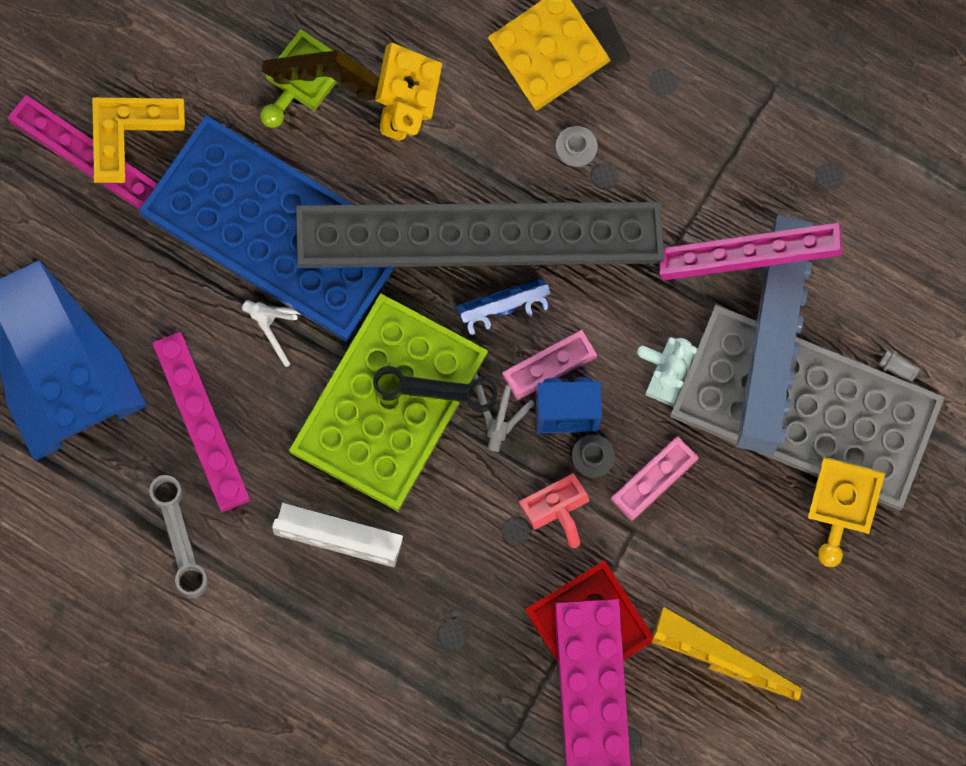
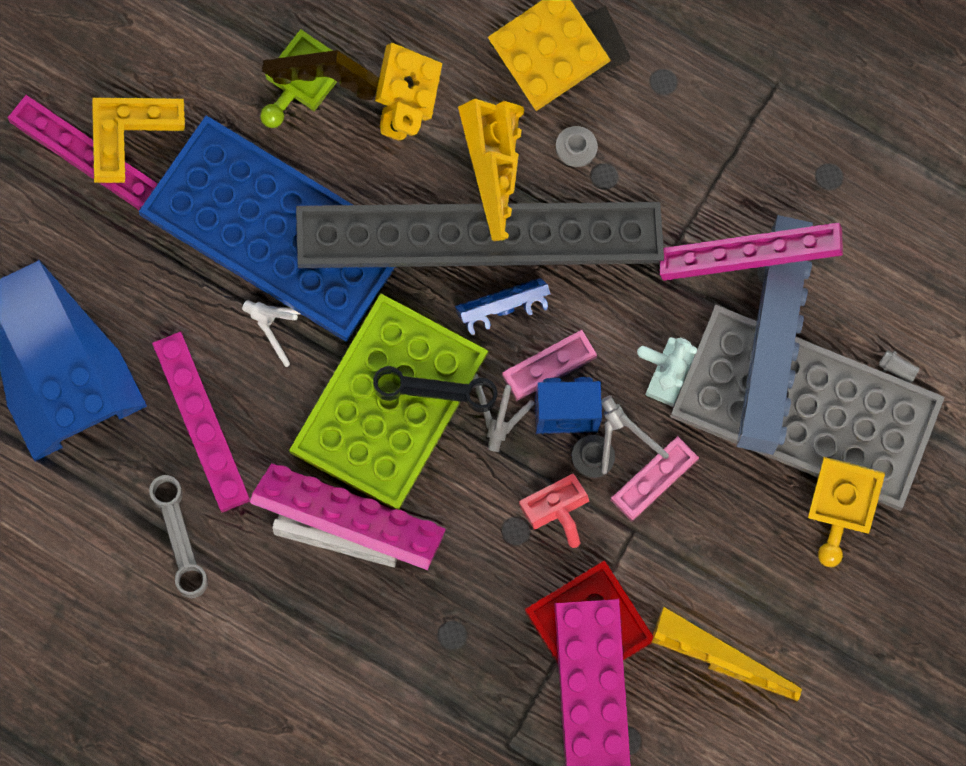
none -> dark pink plate [250,463,446,570]
none -> yellow wedge [458,99,524,241]
none -> light grey plant [601,395,669,474]

